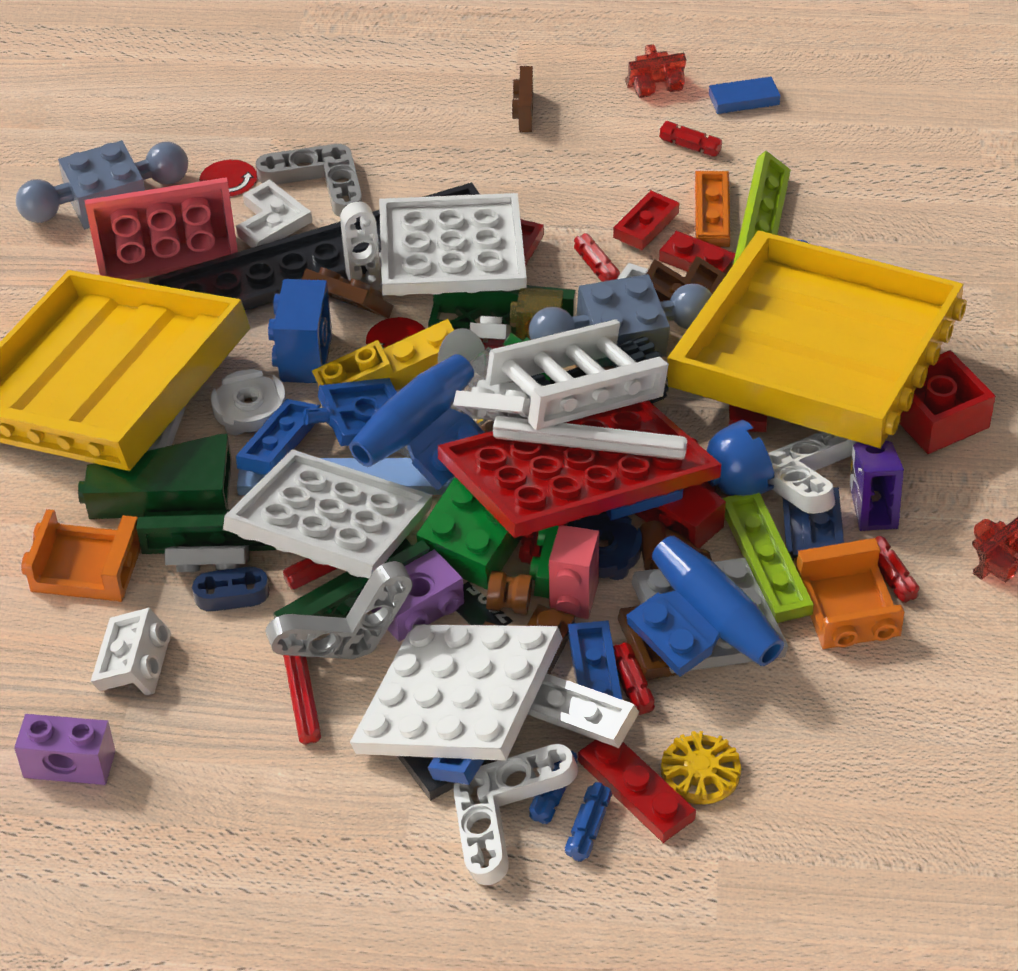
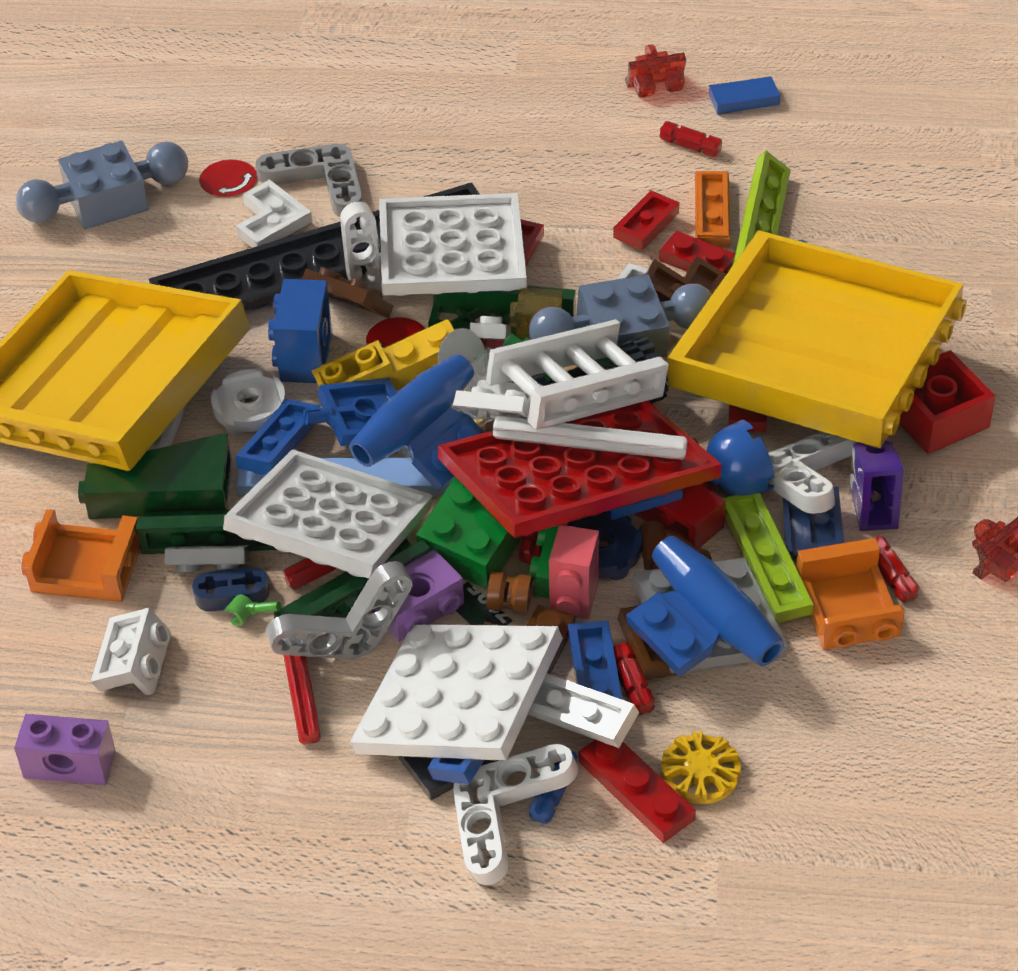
coral slope [84,177,238,280] -> none
reddish brown plate [512,66,533,132] -> none
blue axle [565,782,612,862] -> none
red axle [574,233,620,282] -> none
none -> bright green hand [224,594,282,627]

